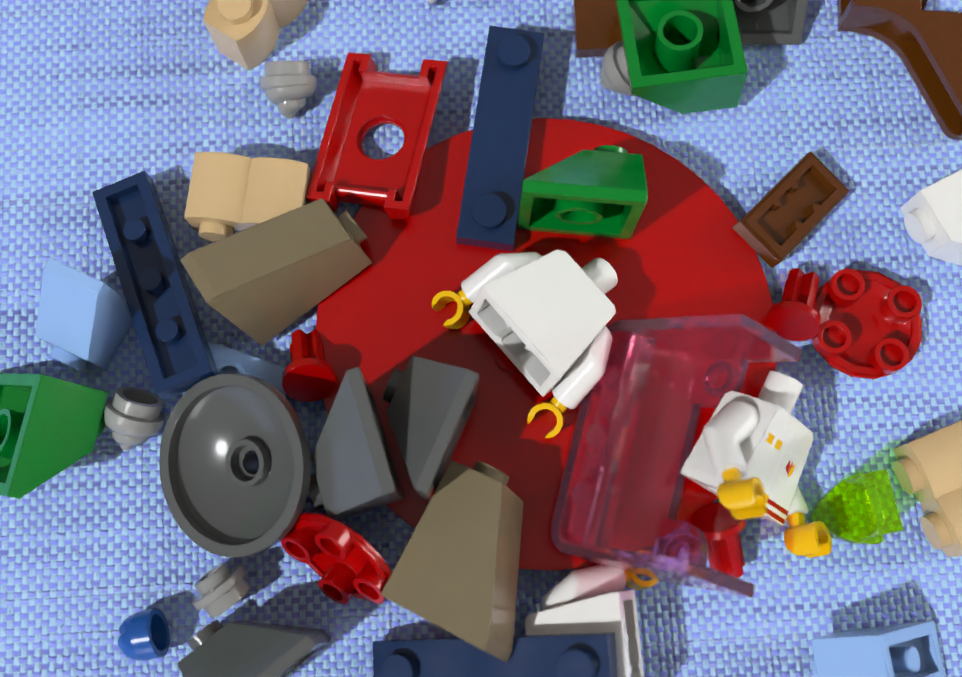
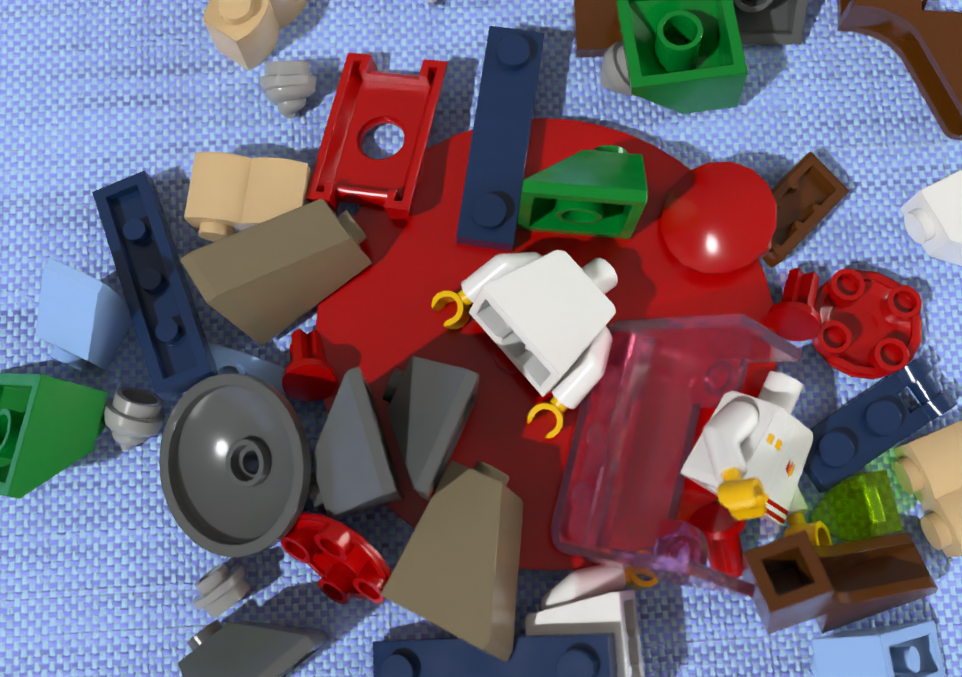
blue hinge [117,608,170,661] -> none
none -> red dish [661,161,777,274]
none -> reddish brown arch [742,530,938,635]
none -> dark blue plate [803,355,957,493]

